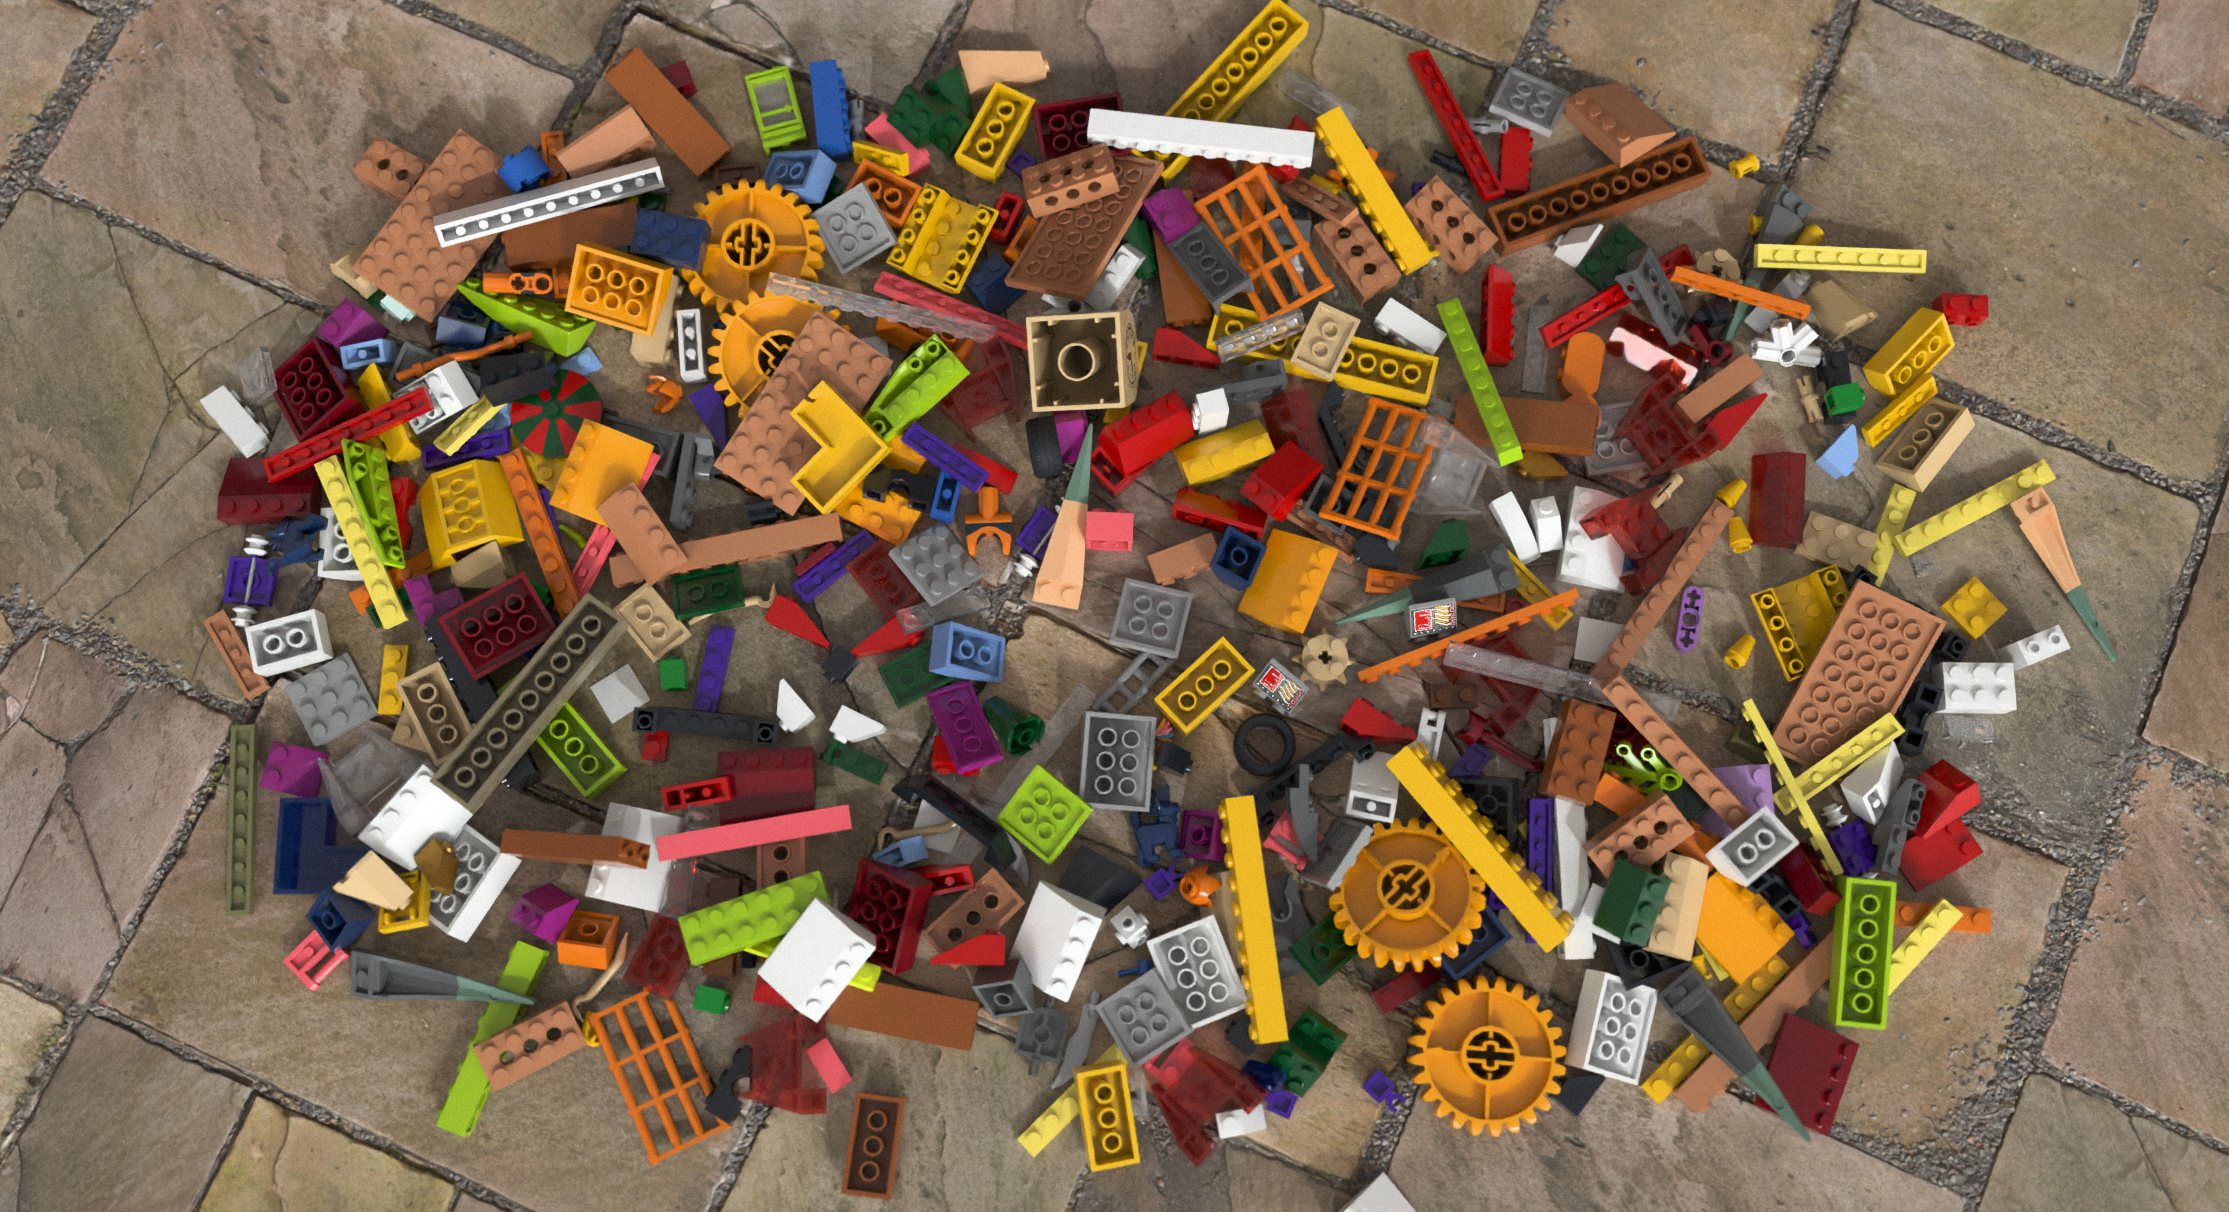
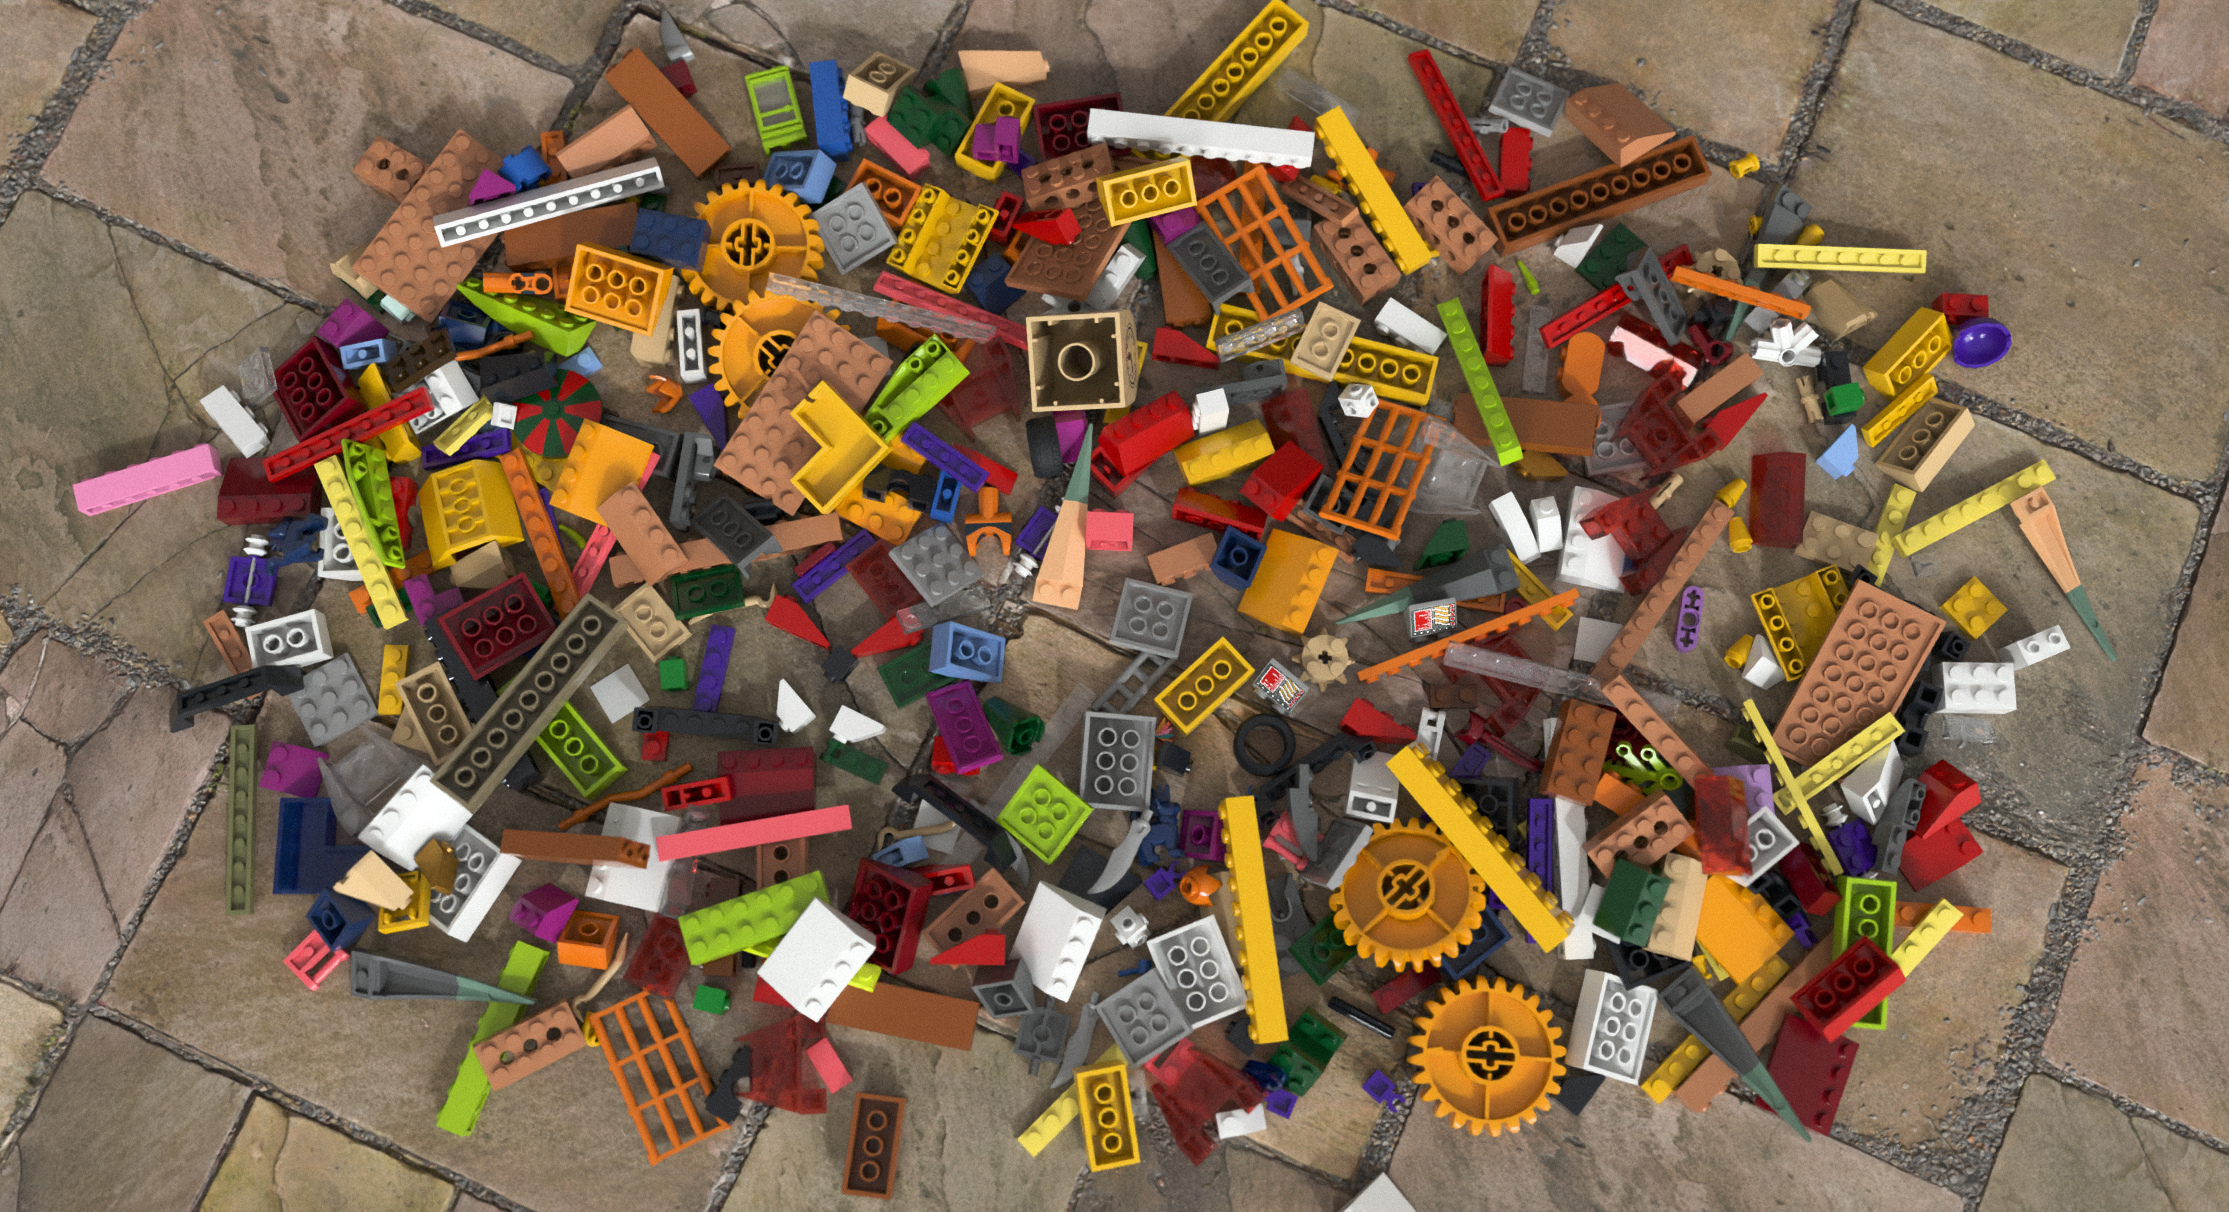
yellow plate [852,139,910,177] -> none
none -> bright pink brick [73,443,224,516]
none -> black slope [169,665,304,733]
none -> dark brown plate [386,327,458,393]
none -> magenta slope [467,168,516,207]
none -> white tile [490,402,517,429]
none -> orange bar [557,762,693,832]
none -> light grey piece [661,9,695,64]
none -> dark grey plate [689,492,783,580]
none -> black bush [700,305,731,330]
none -> tan brick [843,51,916,117]
none -> magenta brick [972,116,1022,163]
none -> red slope [1012,207,1082,246]
none -> light grey sword [1087,808,1153,894]
none -> yellow slope [1096,156,1197,227]
none -> black axle [1328,996,1396,1039]
none -> white brick [1338,383,1379,418]
none -> lime helmet [1517,260,1540,295]
none -> clear red slope [1694,775,1753,877]
none -> white slope [1741,634,1785,690]
none -> red slope [1789,935,1907,1043]
none -> dark purple cylinder [1952,316,2012,368]

